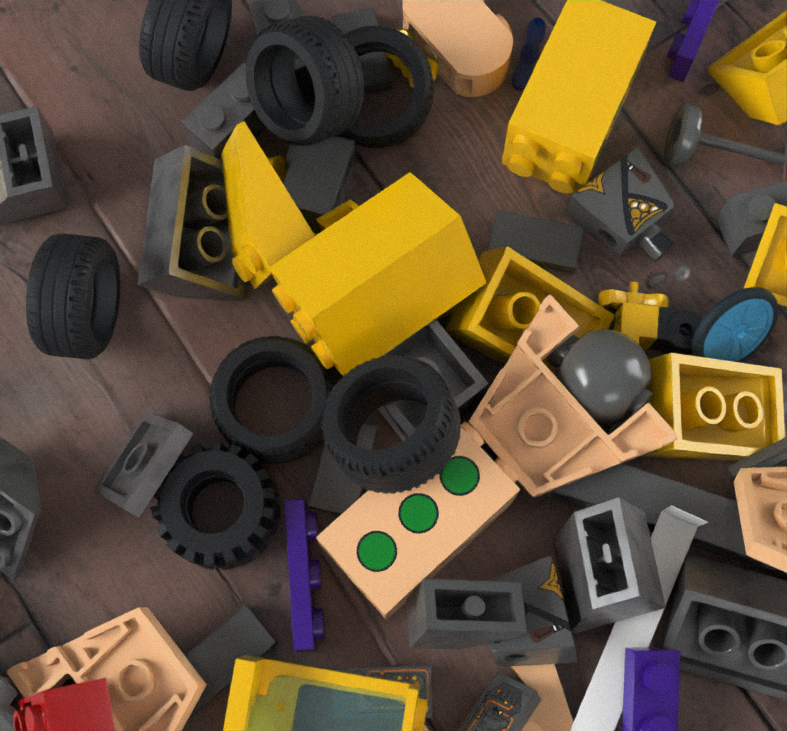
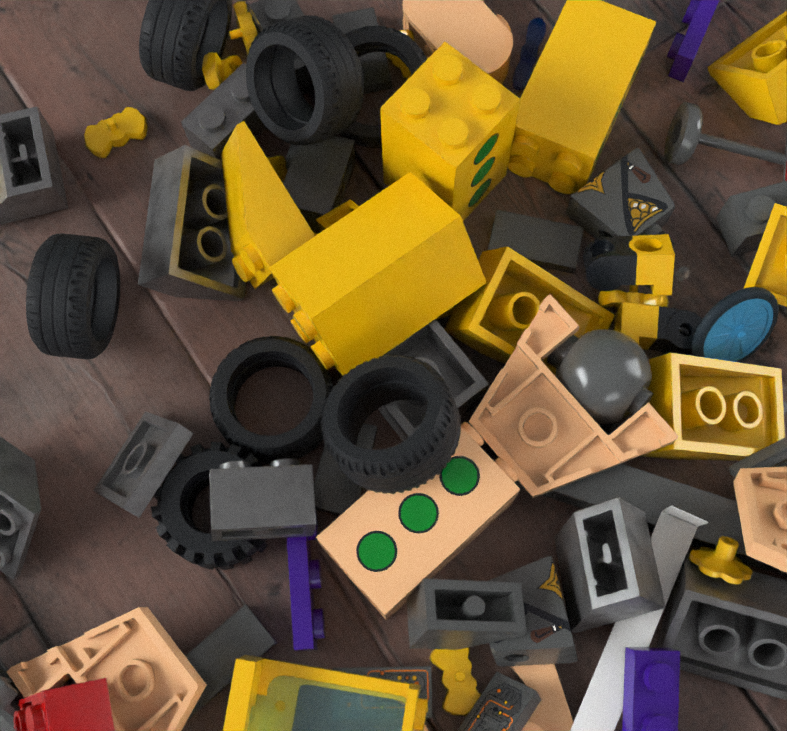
none -> yellow piece [84,107,148,158]
none -> yellow piece [202,52,243,90]
none -> flat silver brick [209,459,316,542]
none -> yellow piece [229,1,258,54]
none -> yellow brick [380,41,521,221]
none -> yellow piece [429,647,481,716]
none -> leg [583,234,675,296]
none -> yellow plant [689,536,753,584]

